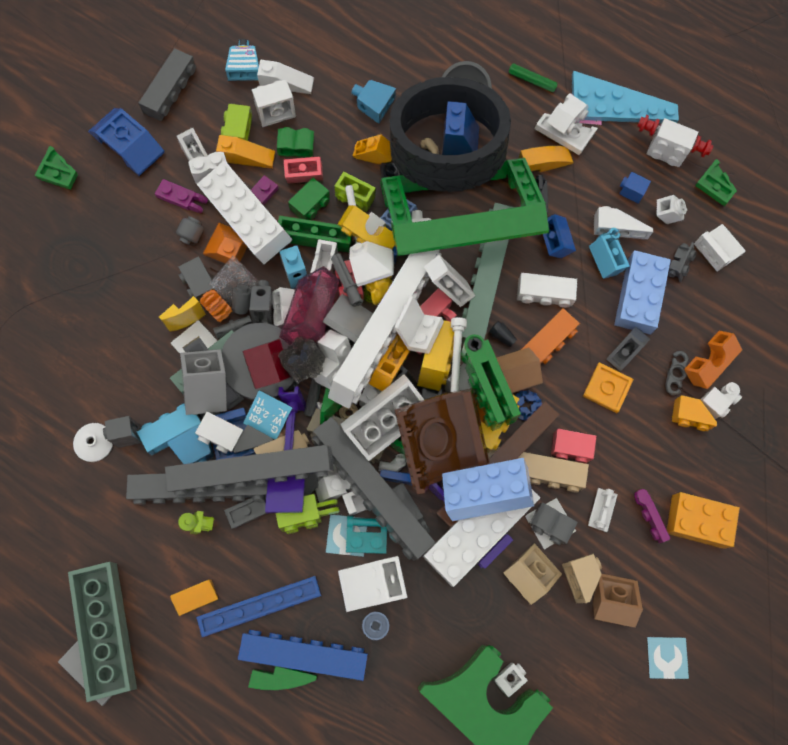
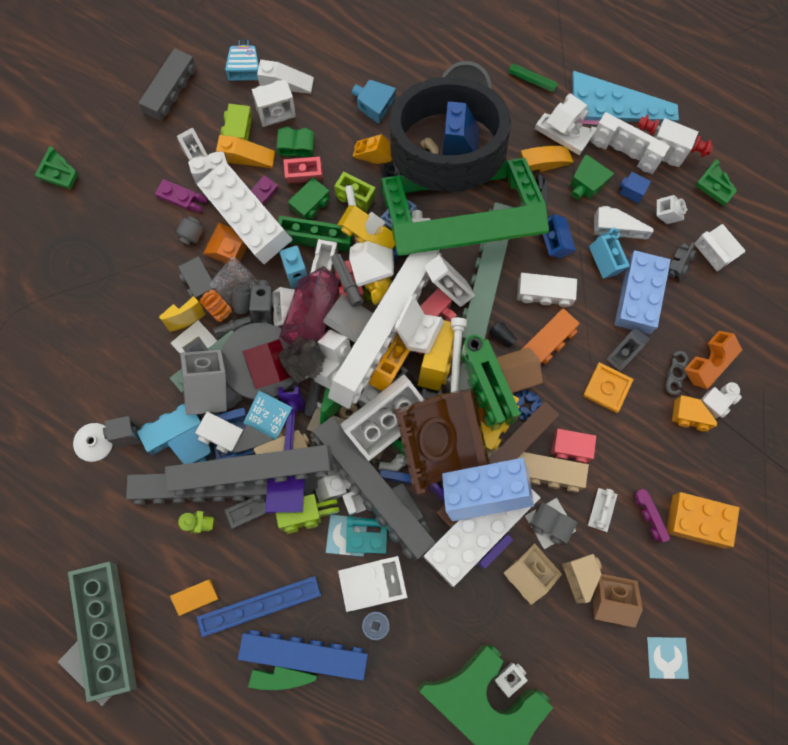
blue slope [88,108,165,176] -> none
none -> green torso [570,154,614,200]
none -> white piece [590,112,670,174]

